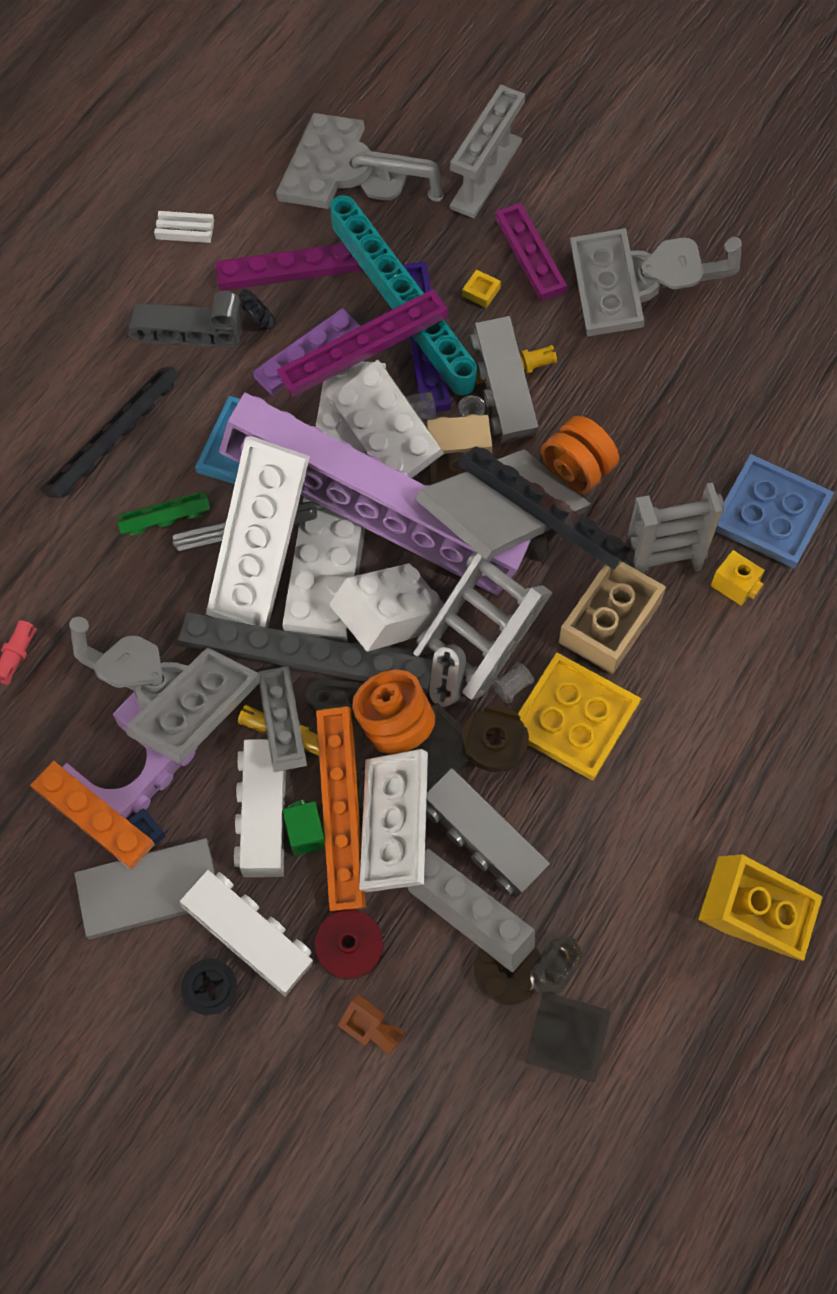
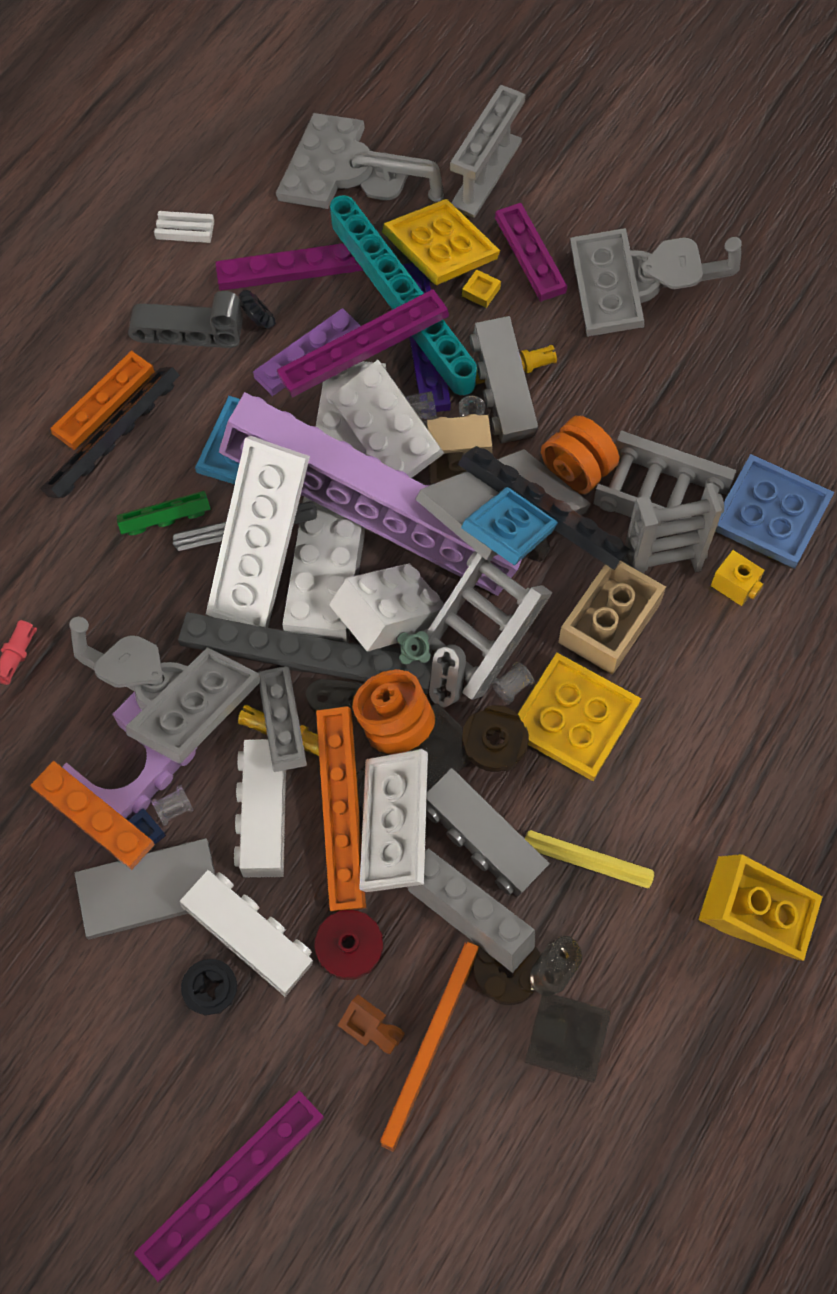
green brick [282,800,325,857] -> none
none -> orange plate [50,351,155,450]
none -> magenta plate [134,1090,325,1283]
none -> clear bush [151,785,194,826]
none -> orange tile [380,941,479,1152]
none -> yellow plate [382,199,500,285]
none -> sand green plate [397,631,431,665]
none -> dark azure tile [461,487,558,566]
none -> light yellow axle [525,830,654,888]
none -> light grey fence [593,431,736,534]

